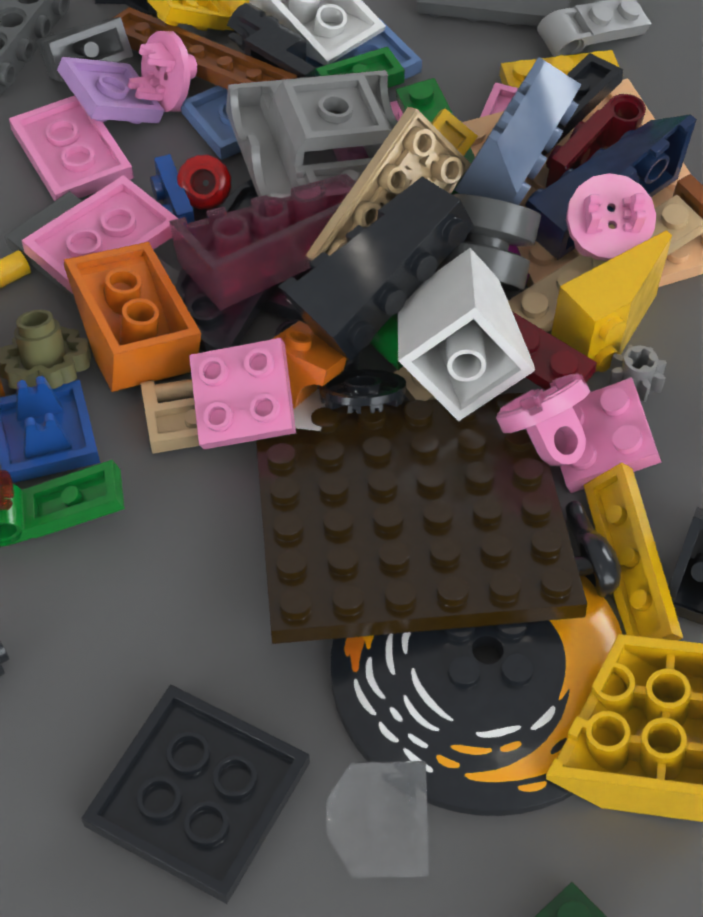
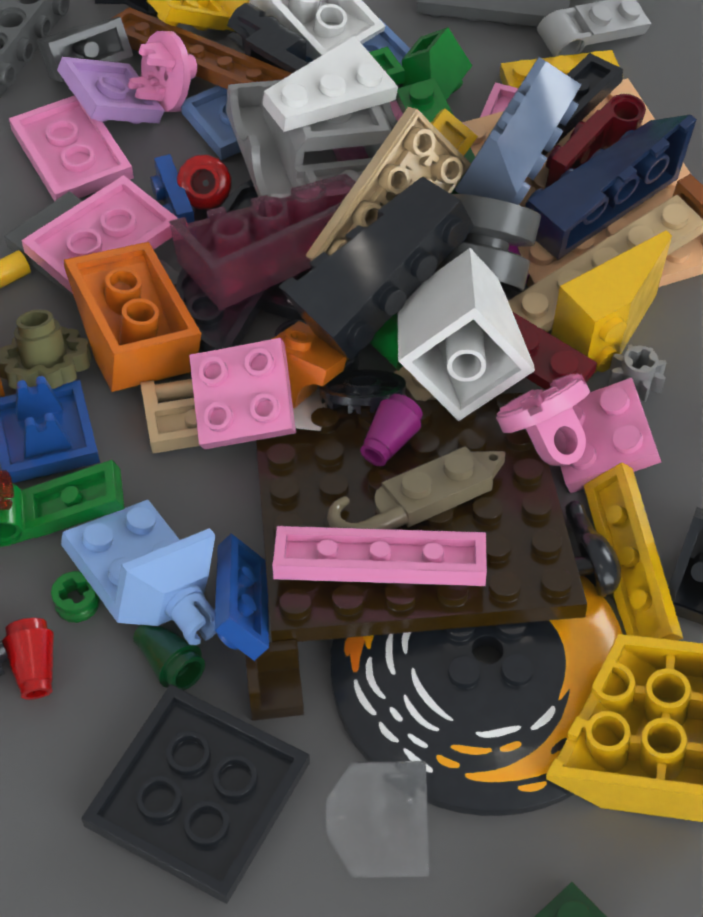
bright pink plate [566,173,656,261] -> none
none -> red cone [2,618,54,700]
none -> green bush [51,571,100,623]
none -> light blue plate [61,499,216,645]
none -> dark green cone [133,625,205,691]
none -> blue plate [214,533,269,661]
none -> dark brown panel [245,640,304,721]
none -> white wing [263,36,398,132]
none -> bright pink plate [272,526,487,586]
none -> dark tan plate [327,446,505,530]
none -> magenta cone [360,394,423,466]
none -> green slope [402,27,472,100]

